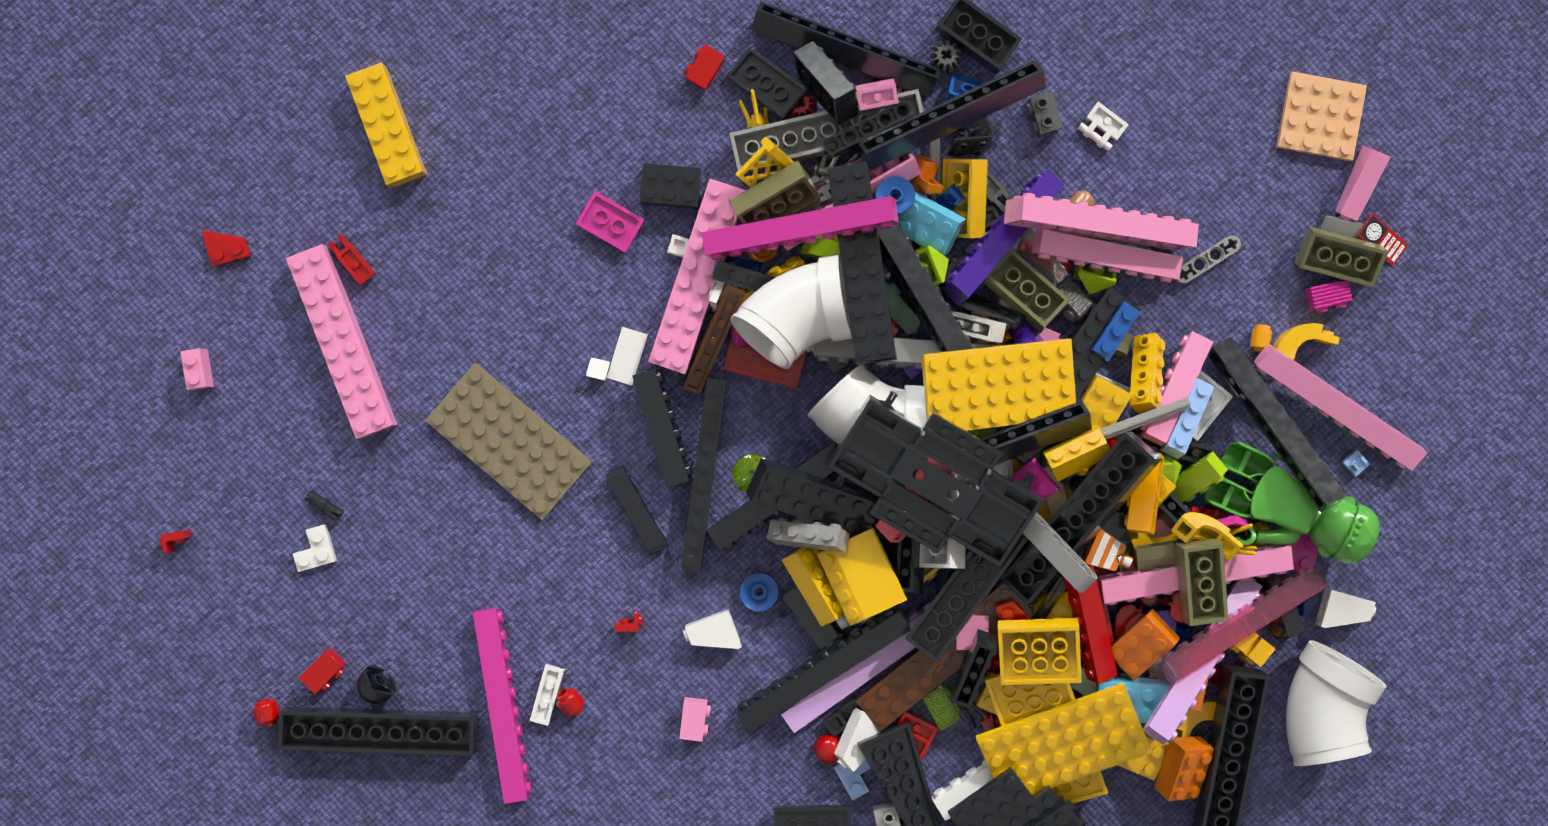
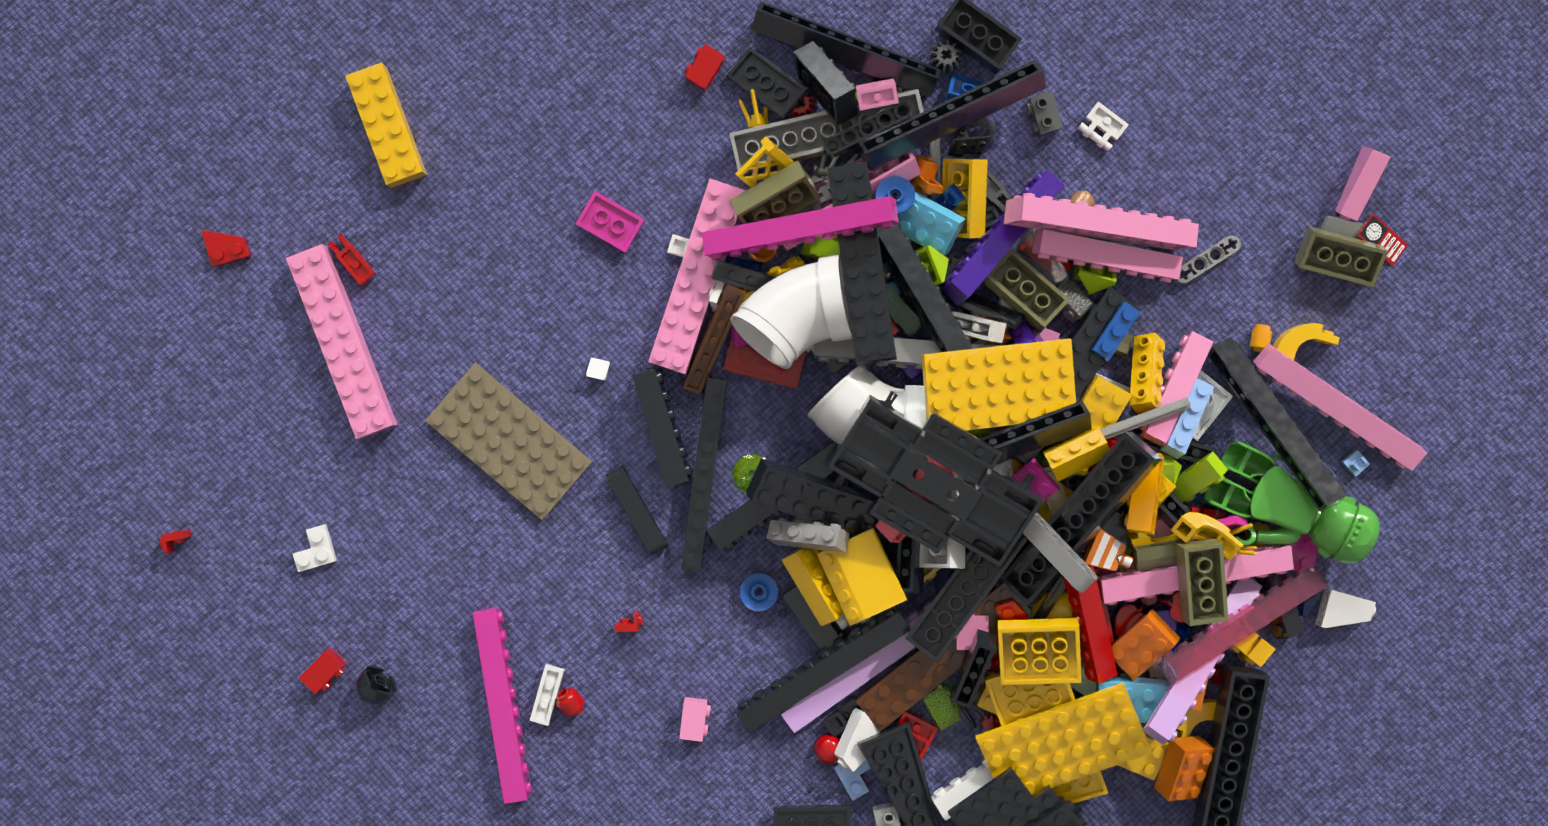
bright pink brick [180,348,214,390] -> none
red head [252,697,280,728] -> none
black brick [278,707,478,756] -> none
black pin [305,490,344,520] -> none
white sticker [607,327,648,385] -> none
black brick [640,163,702,210] -> none
white slope [683,609,742,649] -> none
light nougat plate [1276,71,1367,162] -> none
white cylinder [1286,640,1386,766] -> none
dark pink brick [1305,280,1353,313] -> none

